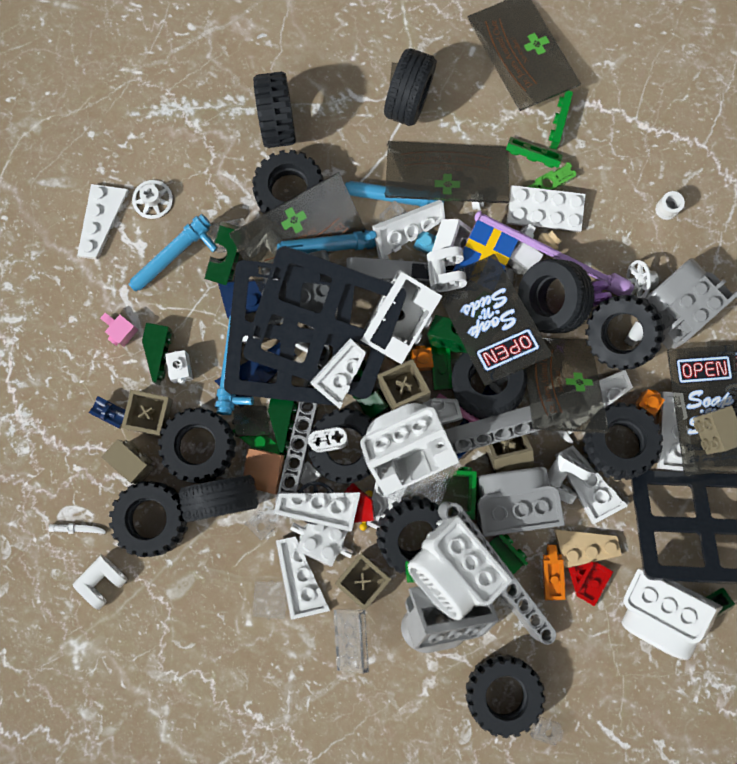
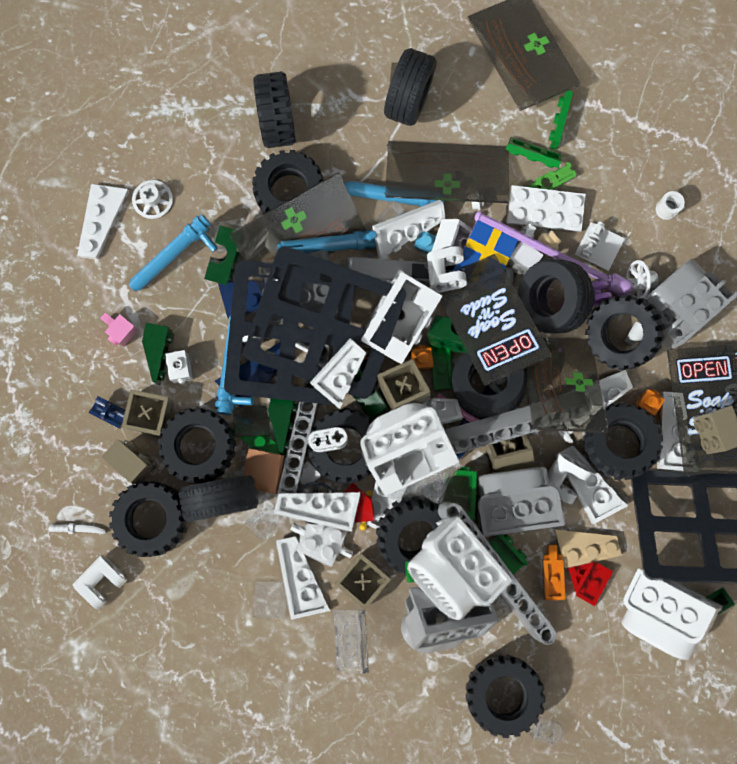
none -> white hinge [575,222,625,271]

